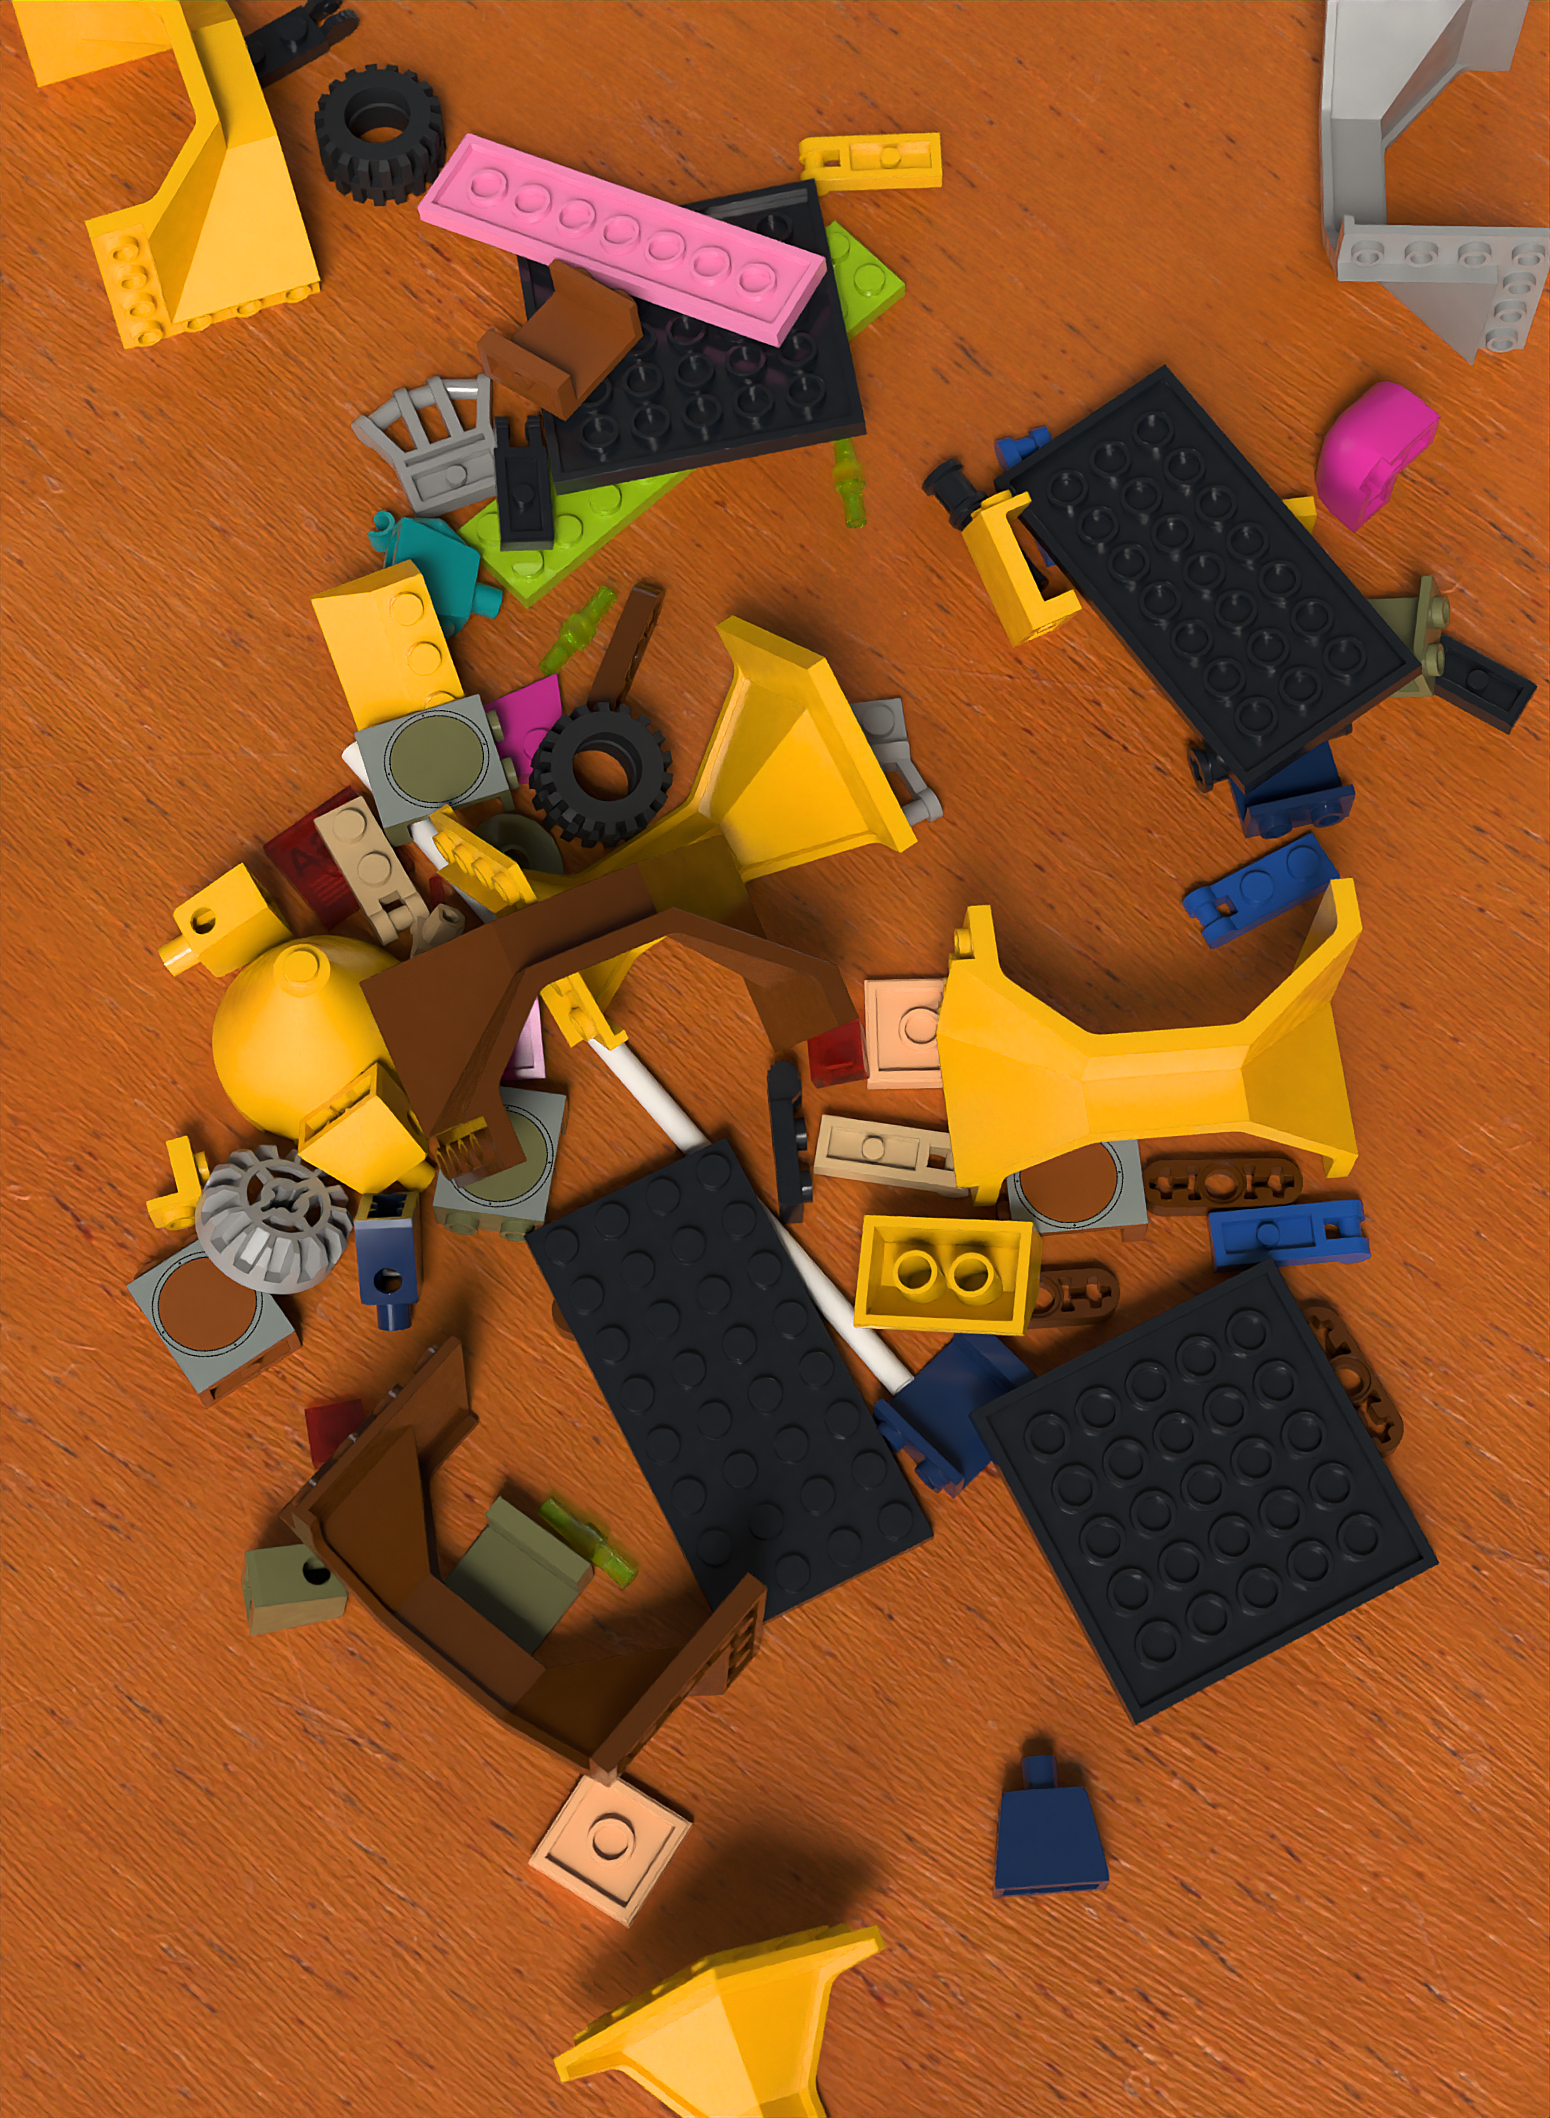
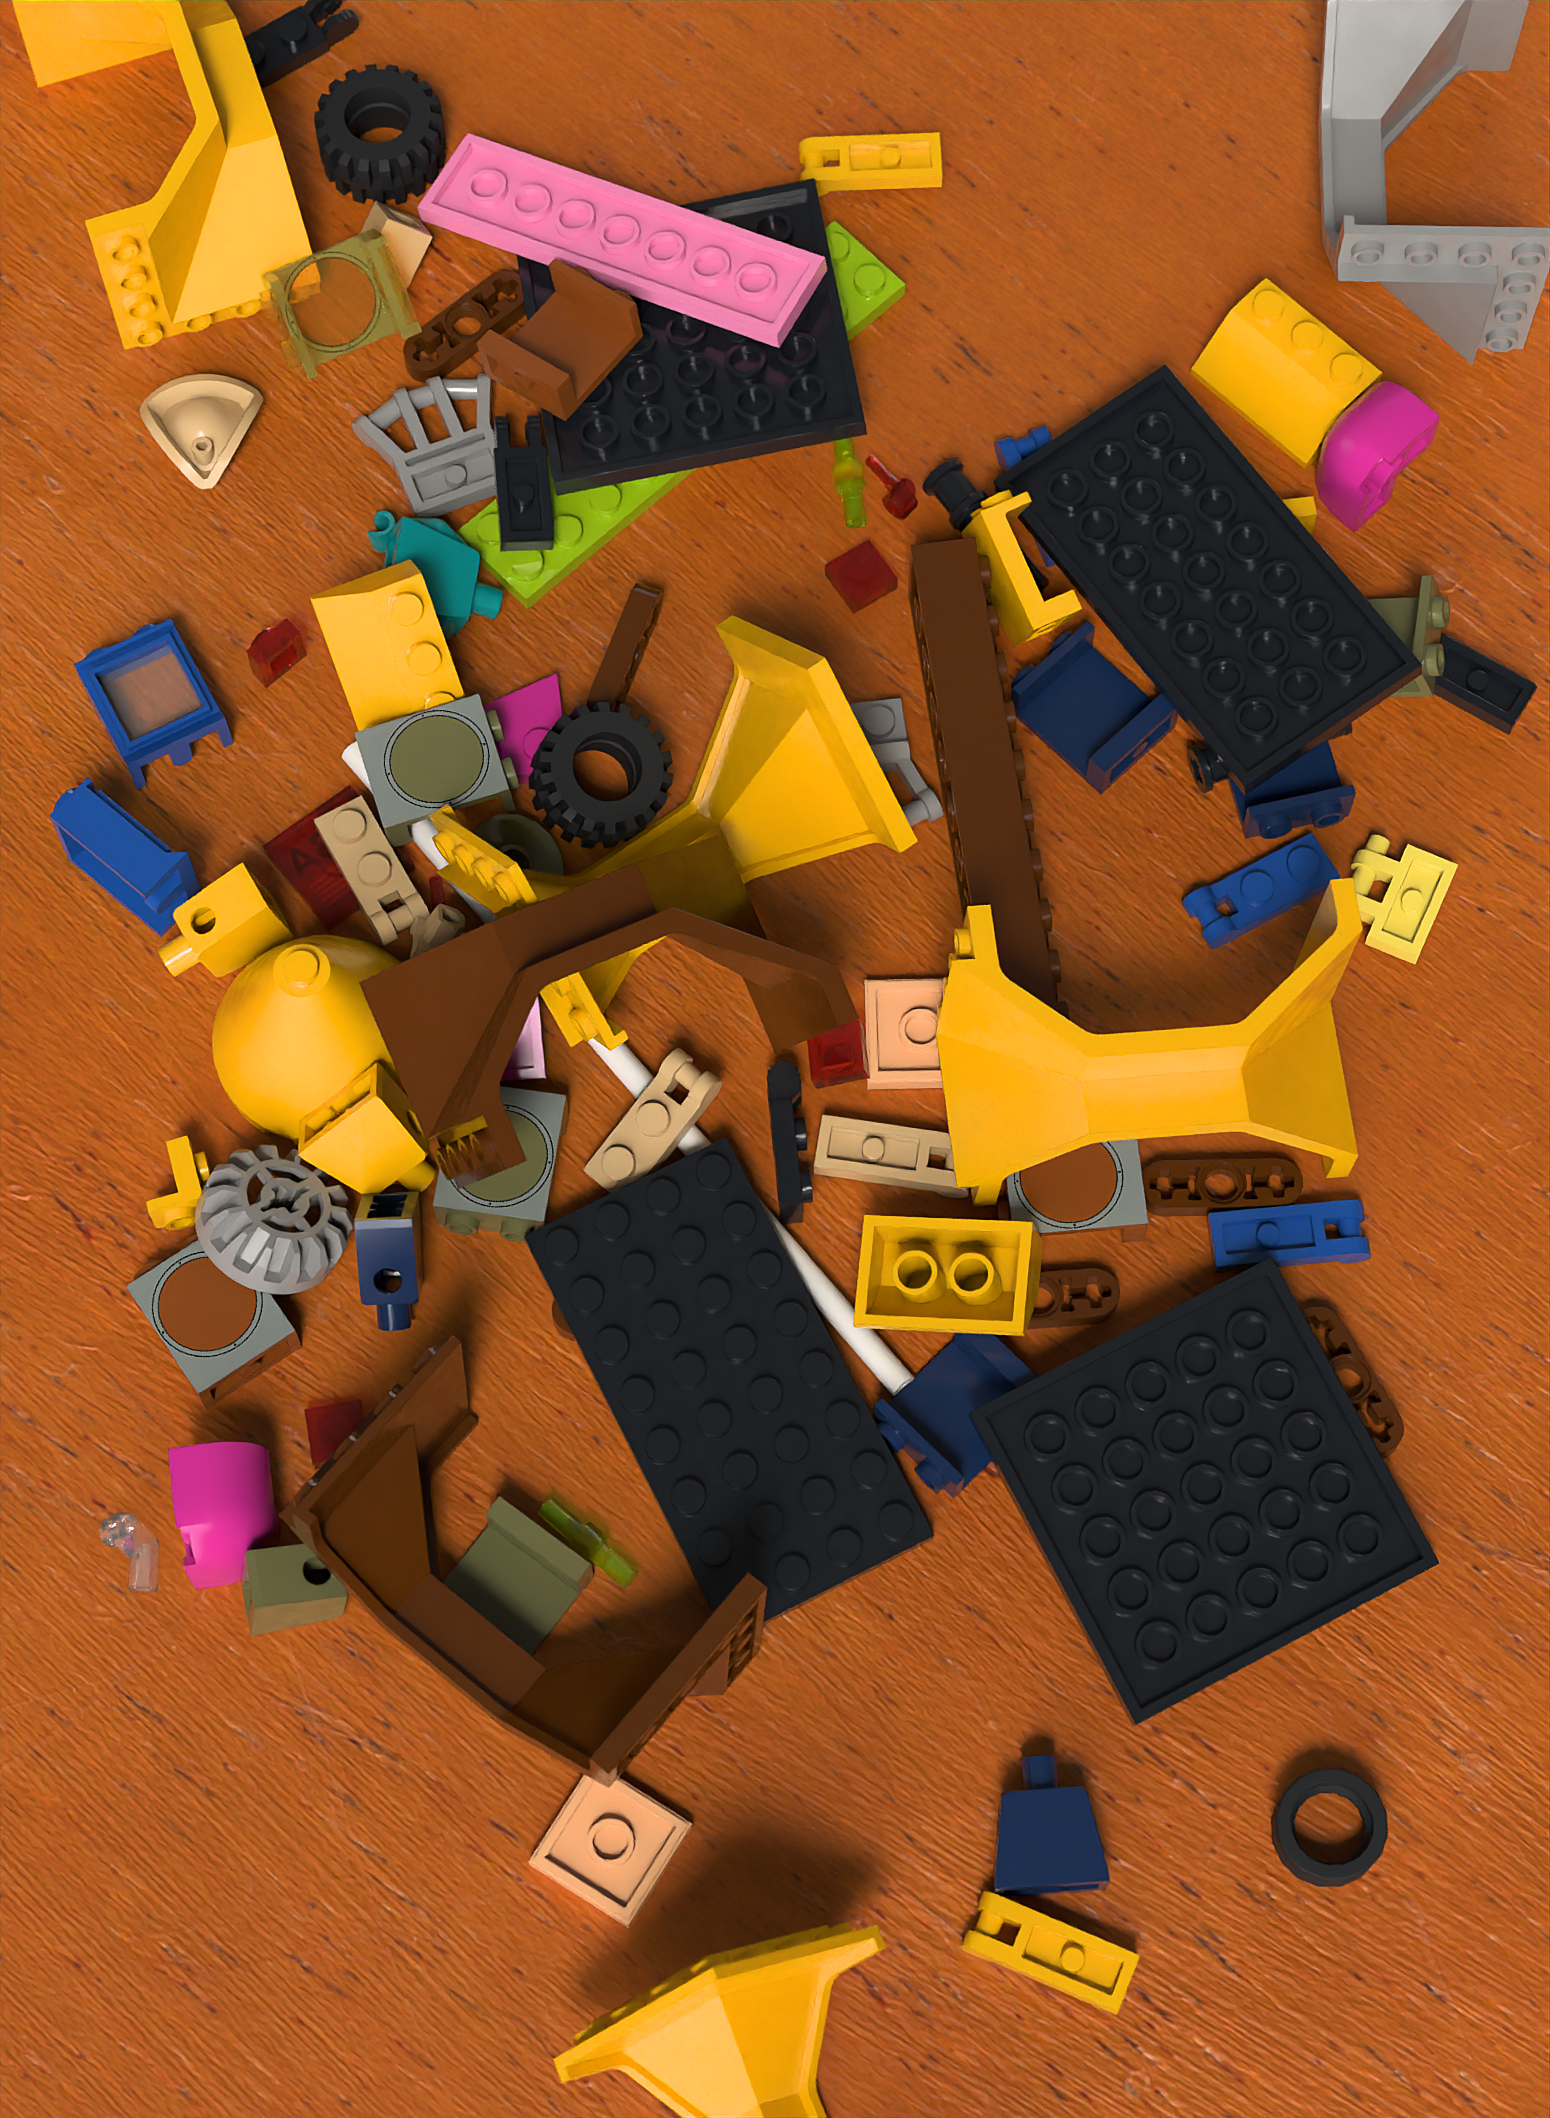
clear neon green bar [538,586,617,677] -> none
none -> blue window [49,778,202,937]
none -> blue window [74,619,233,789]
none -> clear arm [99,1512,159,1593]
none -> tan hat [140,374,263,489]
none -> dark pink brick [168,1442,282,1589]
none -> clear red plate [246,618,307,688]
none -> clear yellow panel [259,228,422,380]
none -> tan panel [357,201,432,290]
none -> reddish brown beam [403,270,526,383]
none -> tan plate [583,1048,722,1193]
none -> clear red plate [825,540,898,614]
none -> clear red hand [865,455,918,520]
none -> reddish brown brick [908,537,1070,1020]
none -> yellow plate [961,1891,1140,2015]
none -> dark blue panel [1011,621,1178,794]
none -> yellow slope [1190,278,1383,469]
none -> black tyre [1271,1769,1388,1887]
none -> light yellow plate [1351,834,1458,965]

